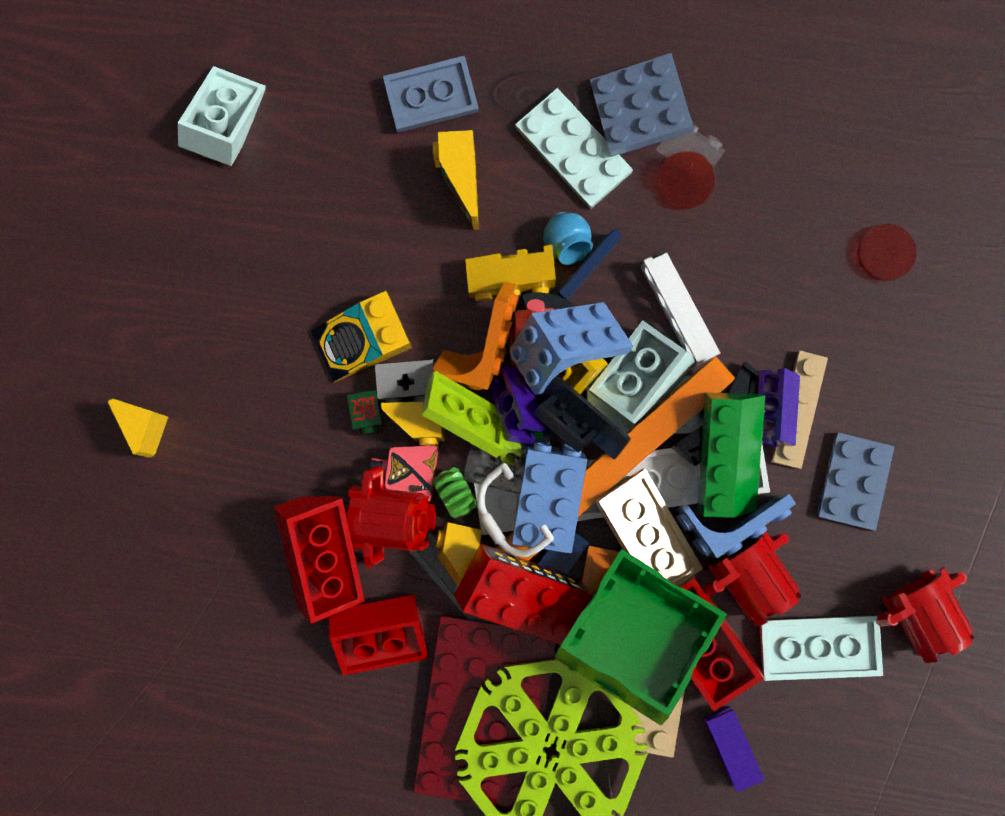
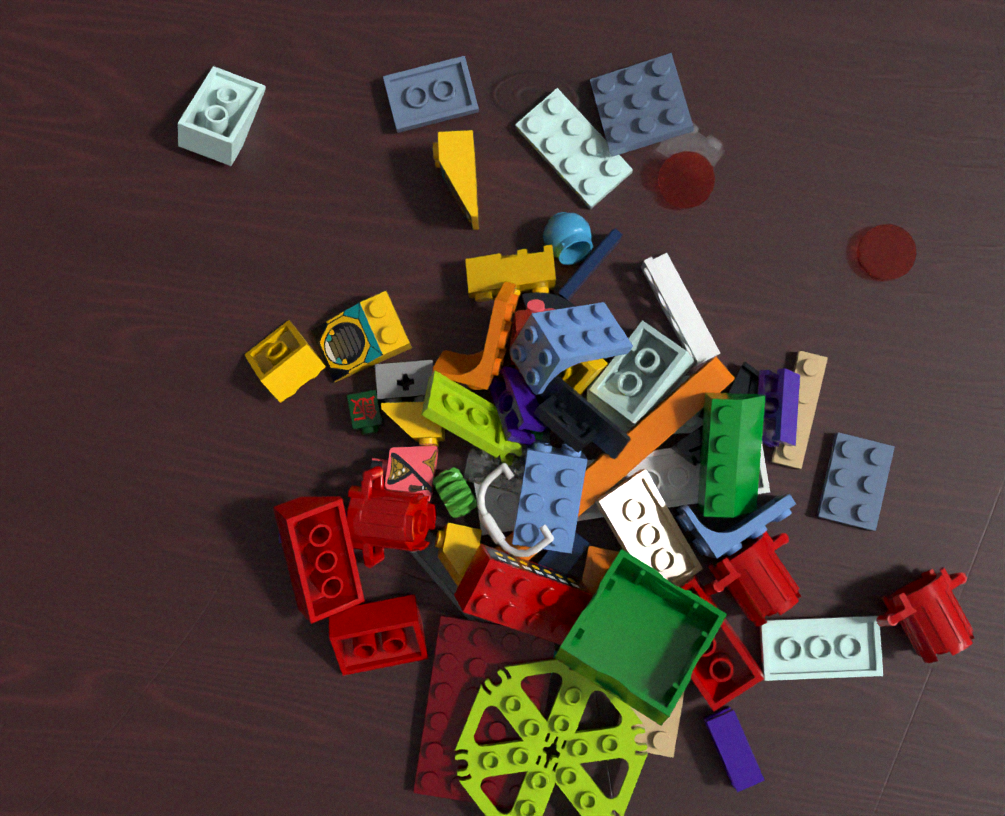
yellow slope [108,399,168,458] -> none
none -> yellow slope [244,320,326,403]

